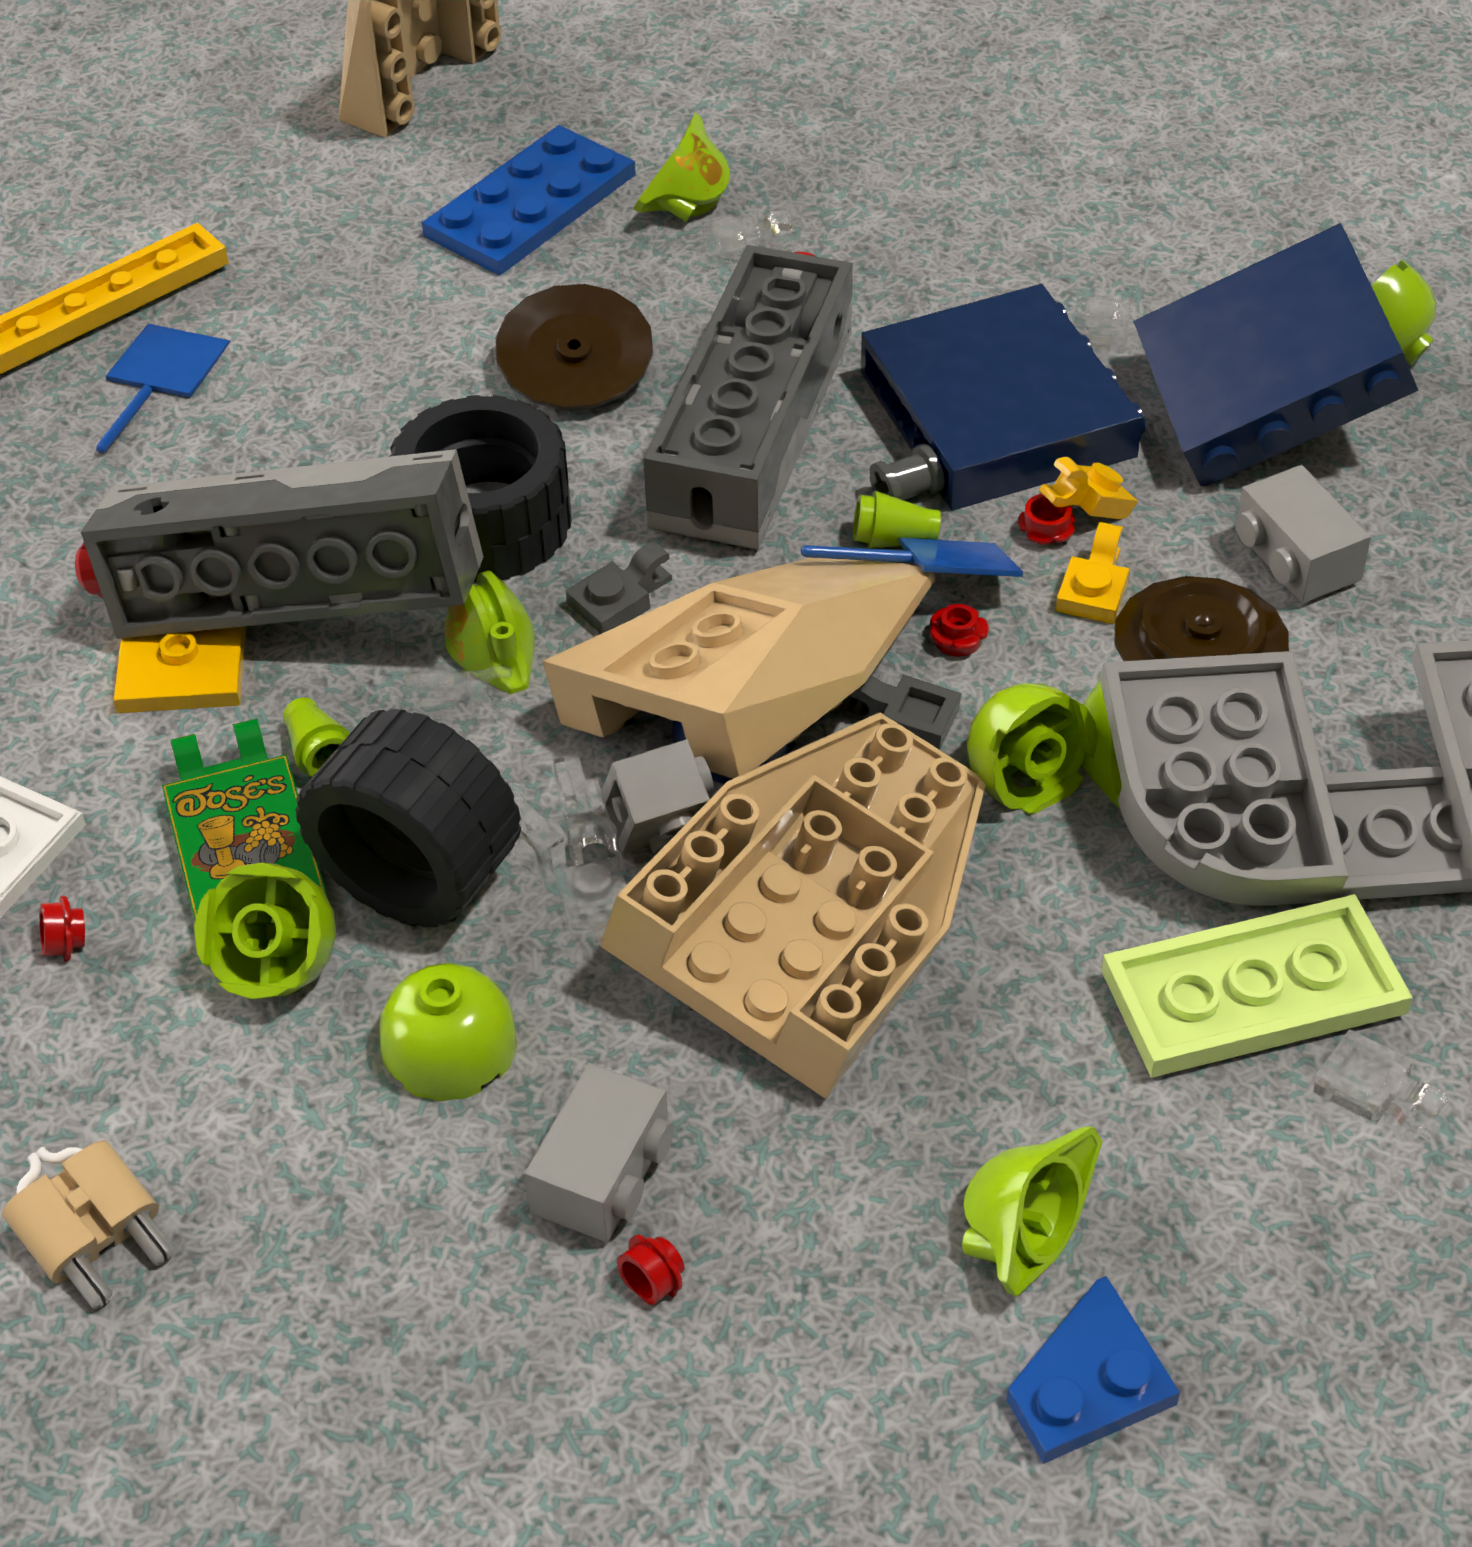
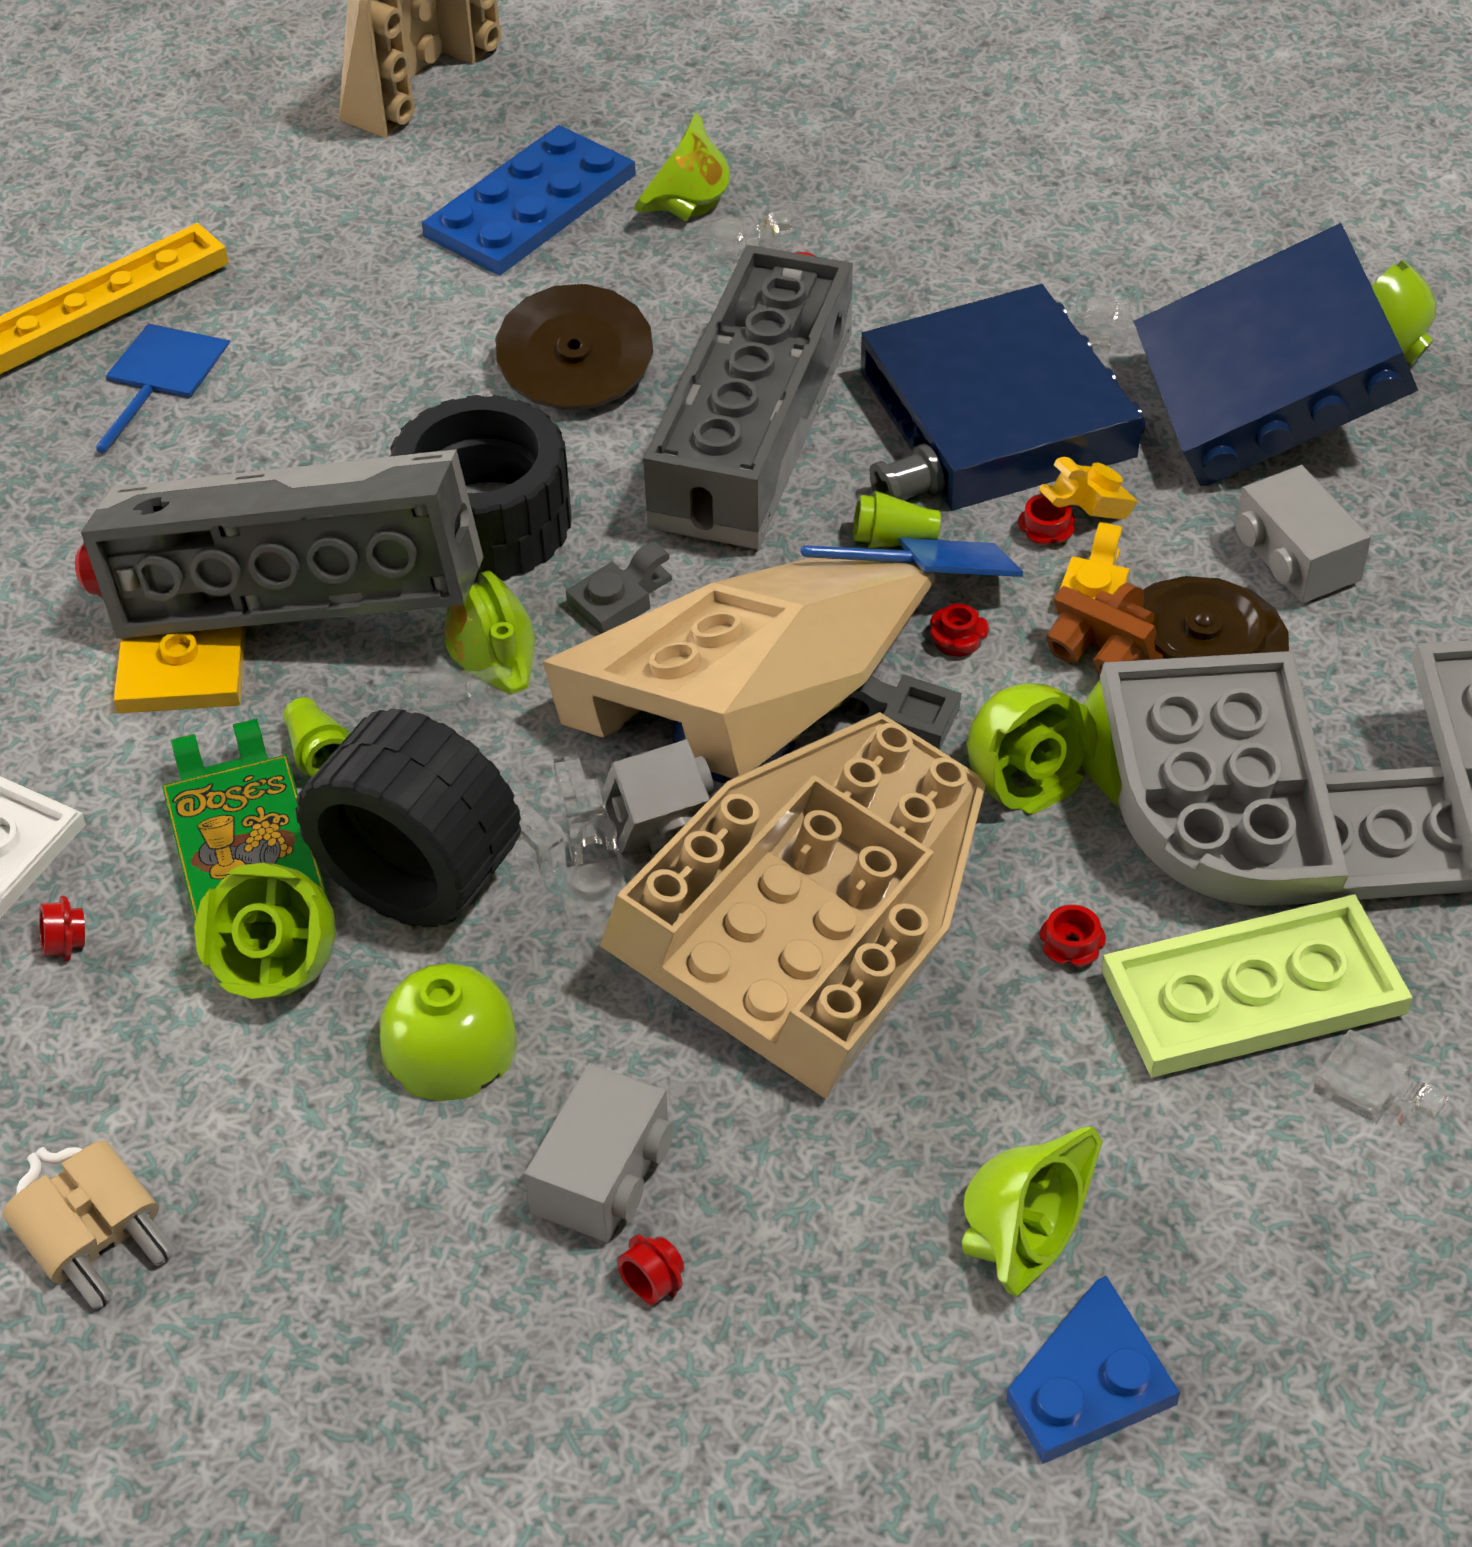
none -> red plate [1039,905,1106,967]
none -> dark orange hips [1046,583,1164,674]

